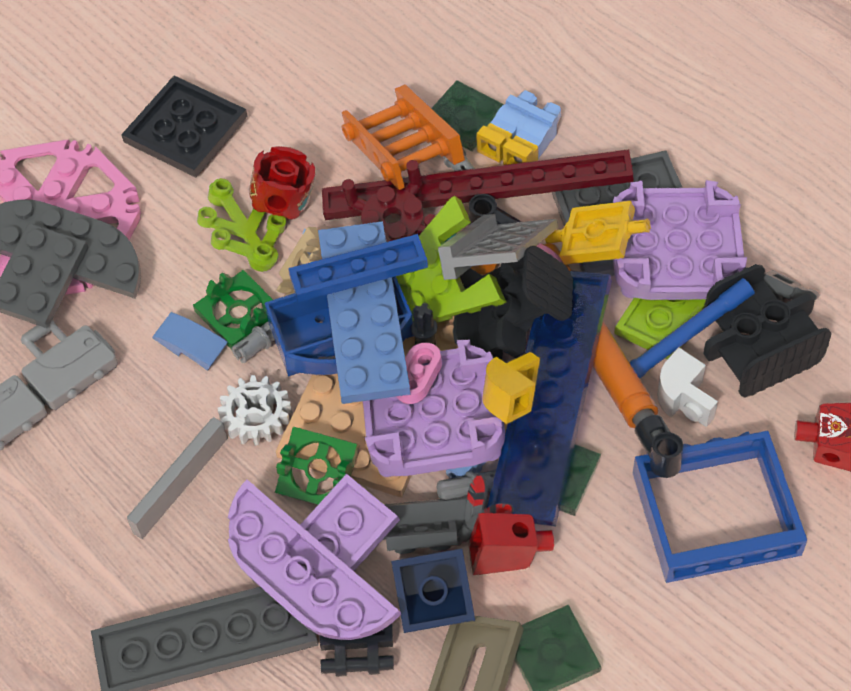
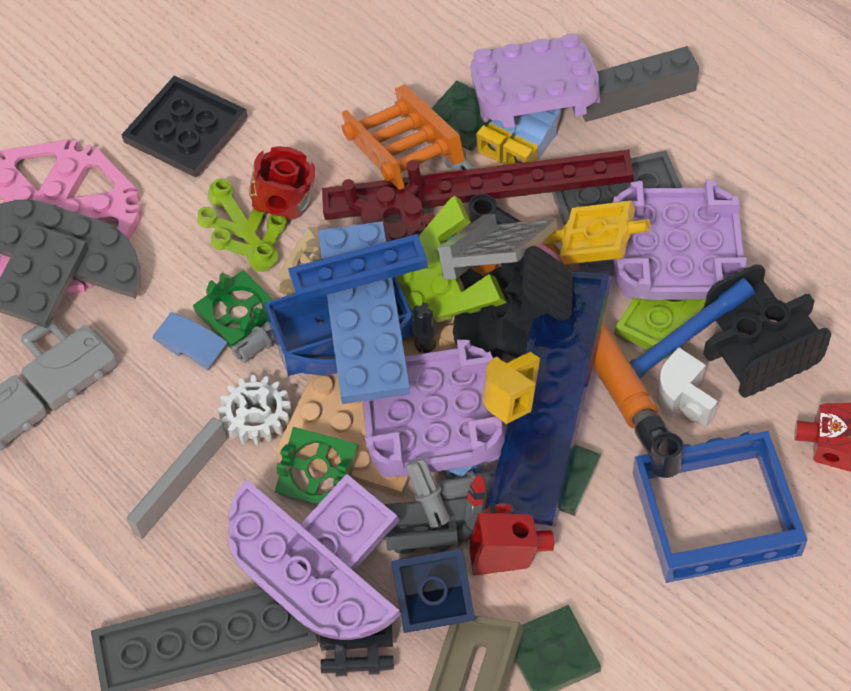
bright pink plate [396,343,442,404] -> none
dark grey plate [764,270,820,300] -> none
none -> light grey axle [406,458,451,527]
none -> lavender plate [470,34,600,128]
none -> dark grey brick [582,46,699,122]

